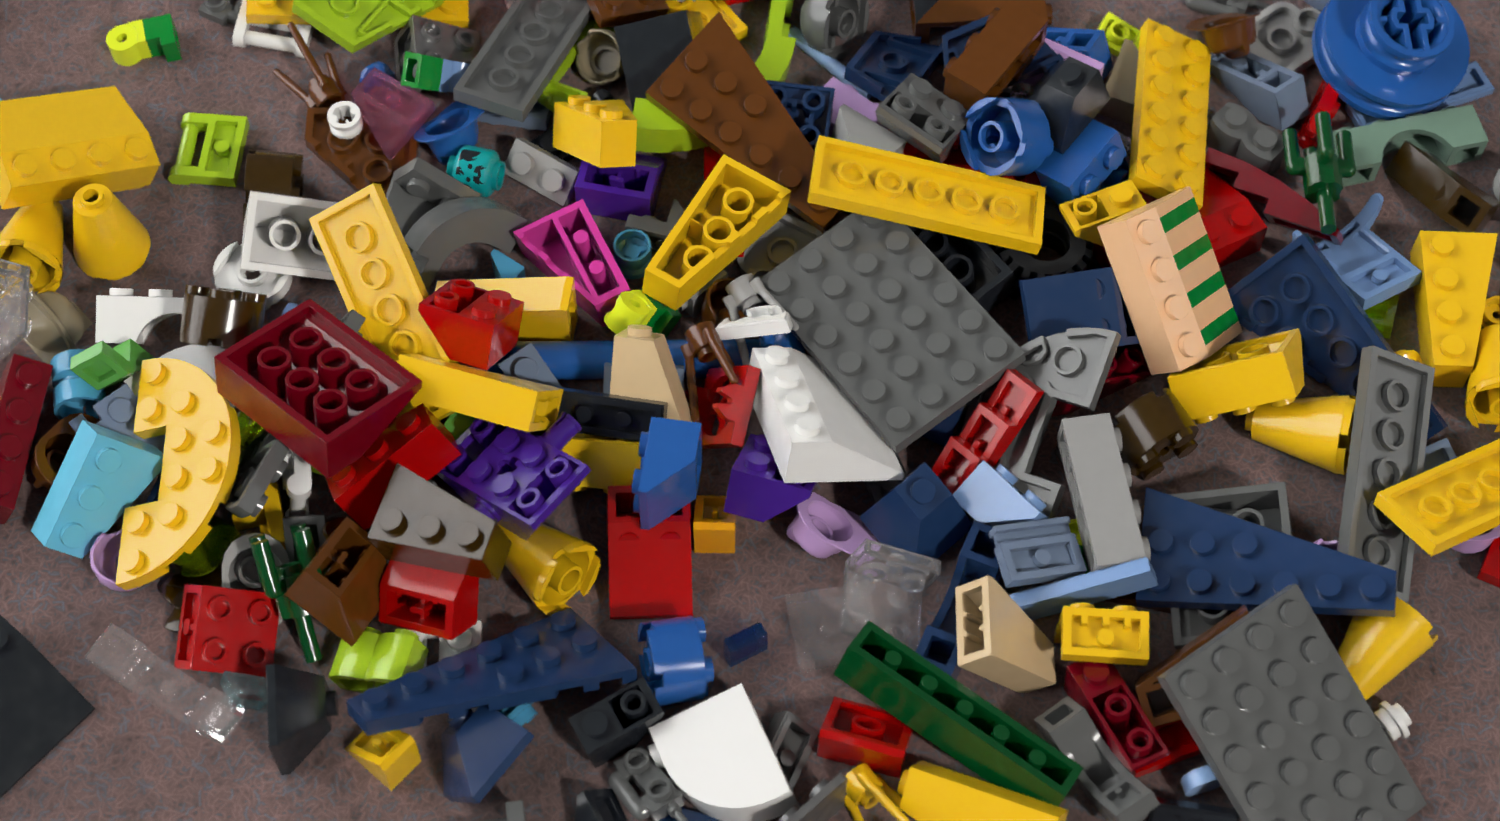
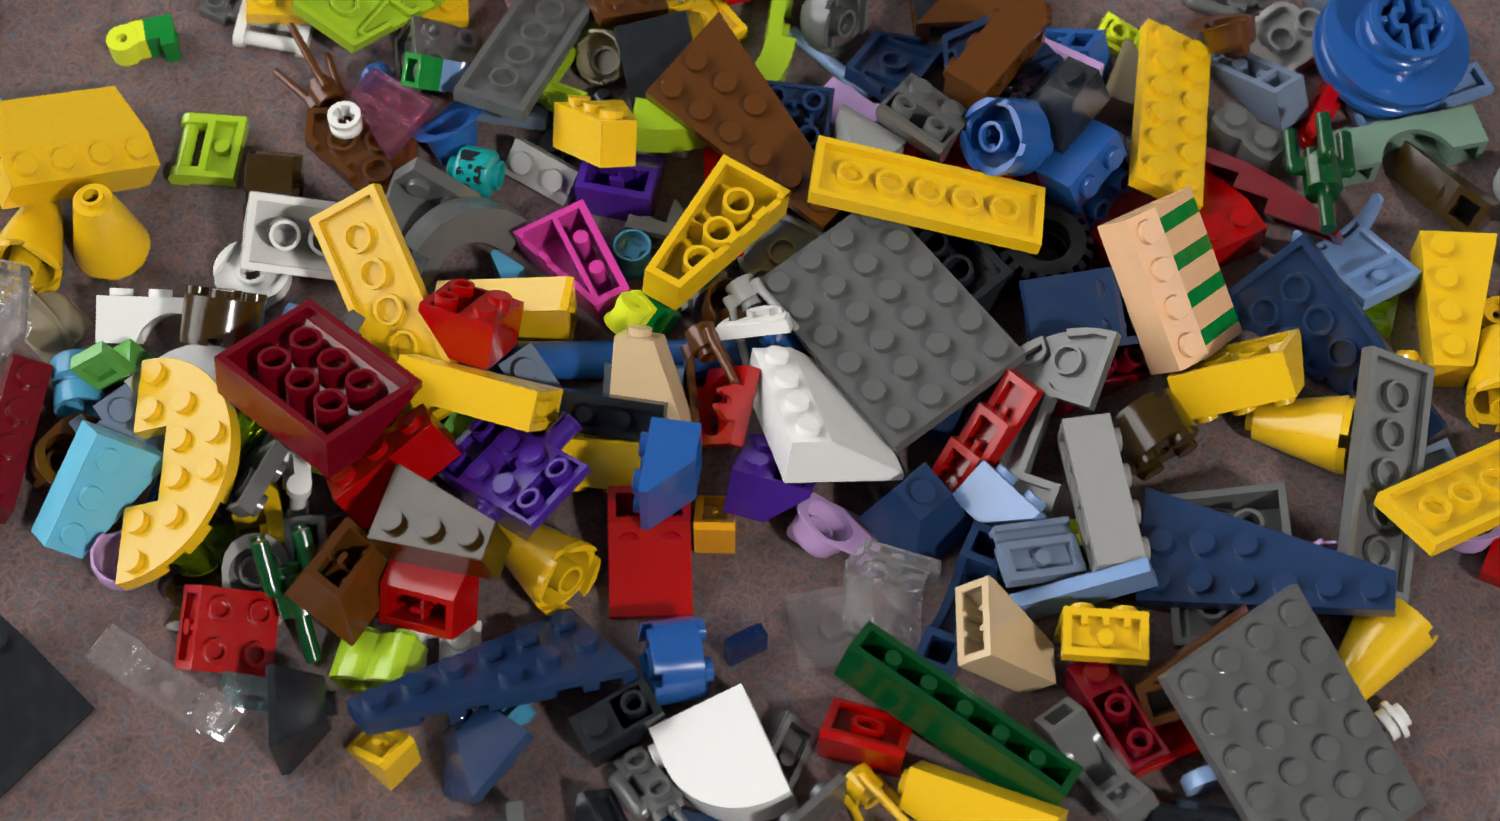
yellow slope [1059,179,1146,246] -> none

